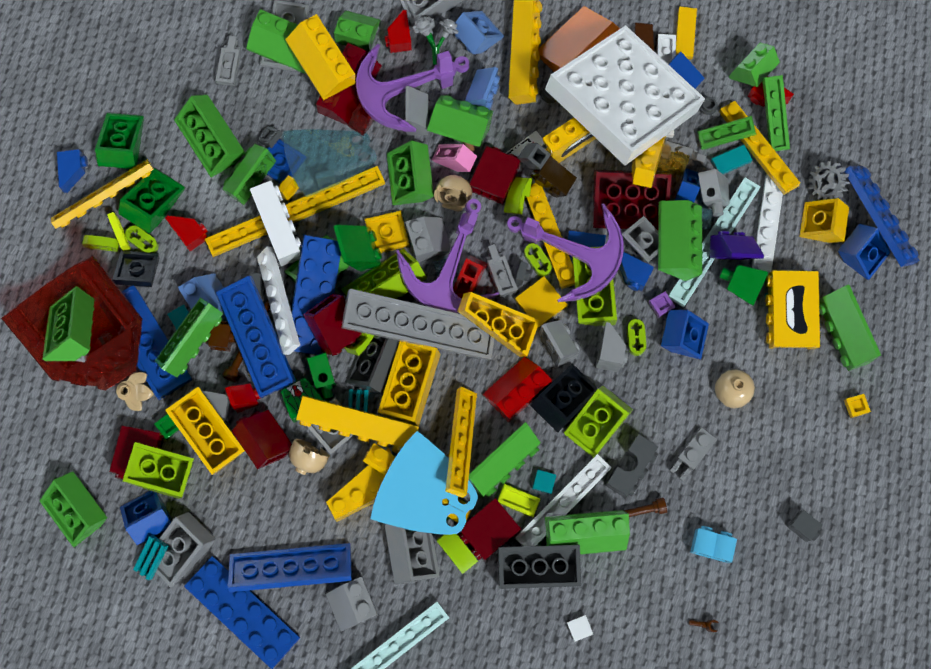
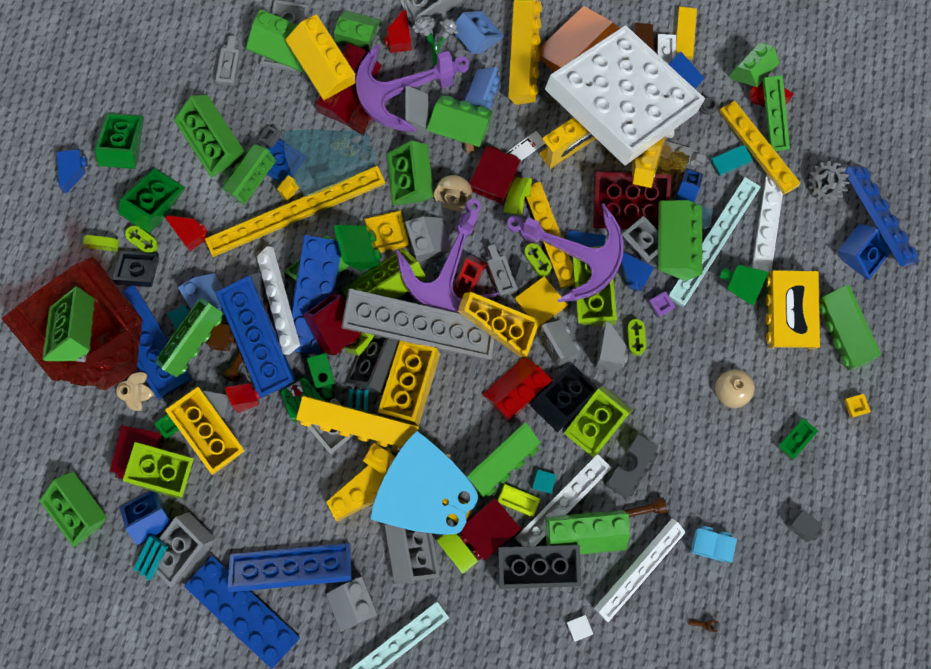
yellow plate [51,159,153,229] -> none
neon yellow tile [107,212,131,251] -> none
dark red brick [232,410,292,469] -> none
white brick [250,181,302,266] -> none
tan cylinder [289,438,330,475] -> none
bright pink slope [432,144,477,172] -> none
yellow plate [445,387,477,498] -> none
dark grey brick [518,143,551,170] -> none
dark brown brick [530,156,577,198] -> none
blue slope [661,310,709,359] -> none
light grey hinge [670,427,717,481] -> none
bright green tile [697,116,757,150] -> none
light grey torso [698,169,730,217] -> none
dark purple slope [710,231,764,260] -> none
yellow slope [800,198,849,243] -> none
none -> white plate [594,519,686,622]
none -> green plate [777,418,818,460]

